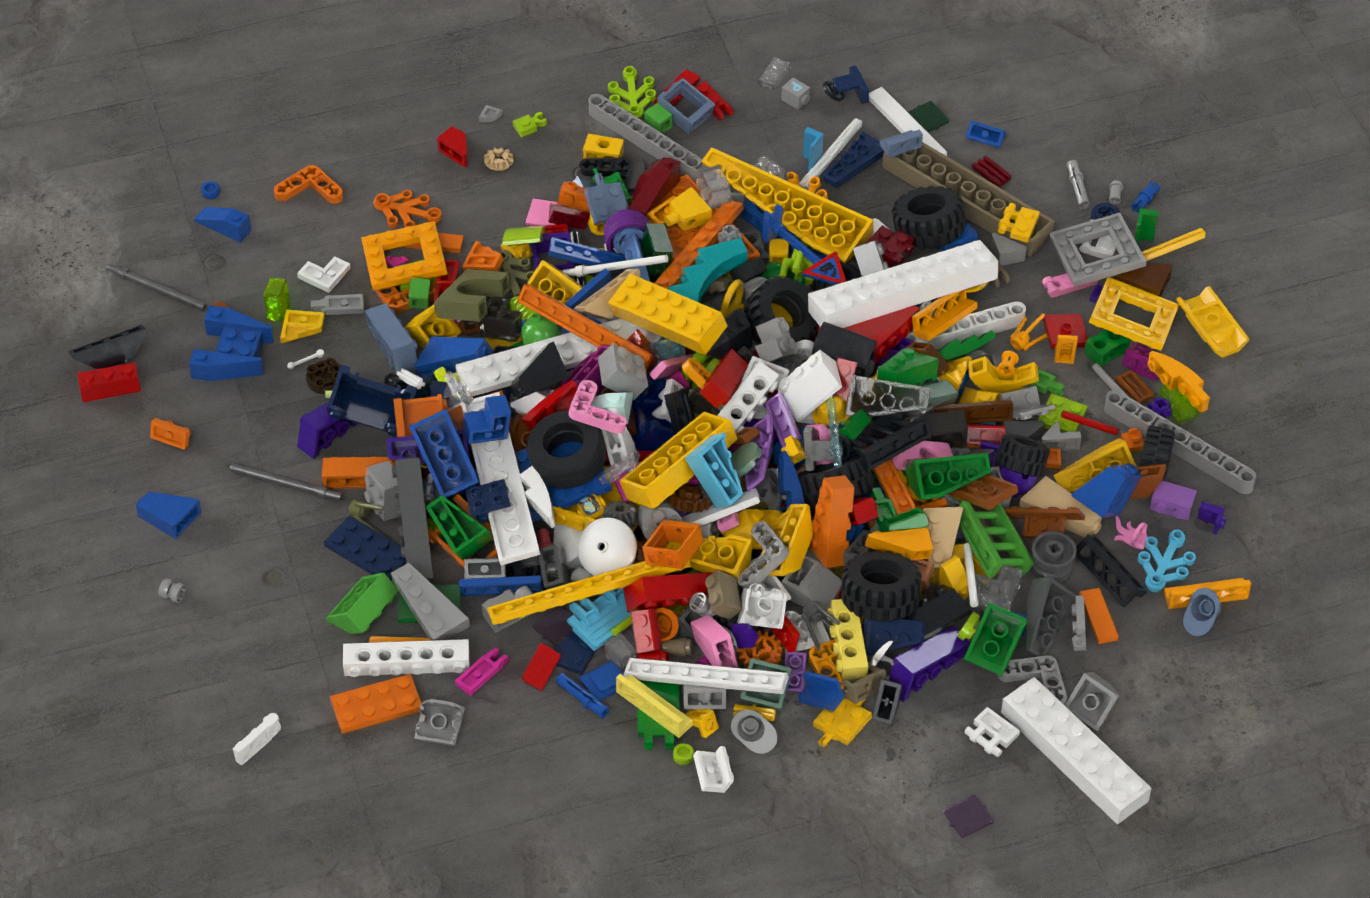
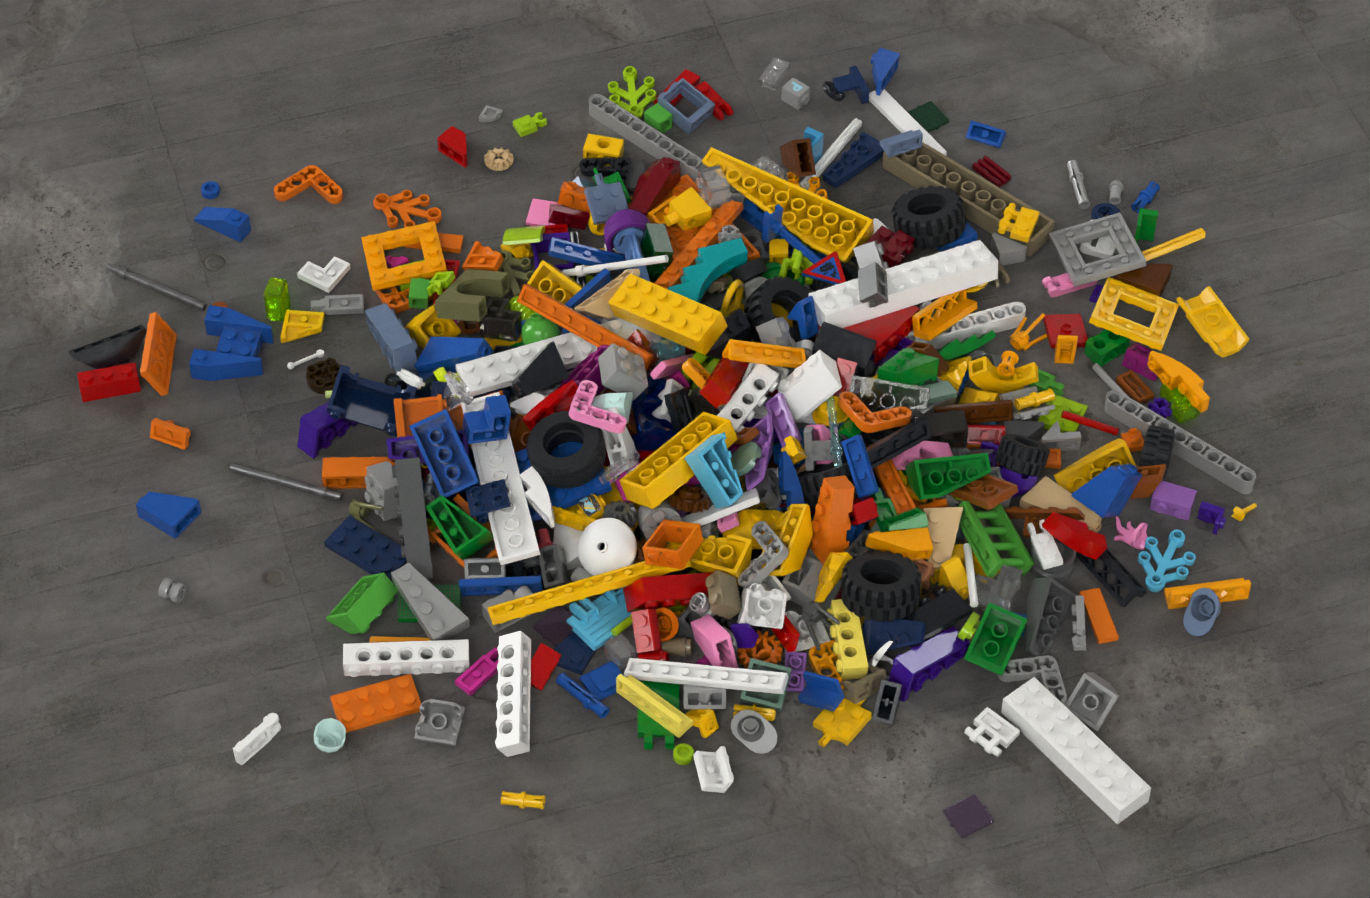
none -> orange plate [140,312,177,396]
none -> light aqua hair [314,718,346,753]
none -> lime plate [427,271,456,296]
none -> white brick [495,631,531,757]
none -> yellow pin [501,791,546,809]
none -> light orange fence [722,339,806,368]
none -> reddish brown slope [780,138,816,177]
none -> blue slope [787,296,819,339]
none -> yellow slope [815,552,853,603]
none -> orange beam [838,392,912,433]
none -> blue tile [841,434,879,499]
none -> hinge [858,262,888,307]
none -> blue slope [871,48,900,96]
none -> yellow pin [1014,388,1055,411]
none -> white hinge [1027,519,1063,570]
none -> red slope [1042,512,1107,560]
none -> yellow hand [1231,503,1257,521]

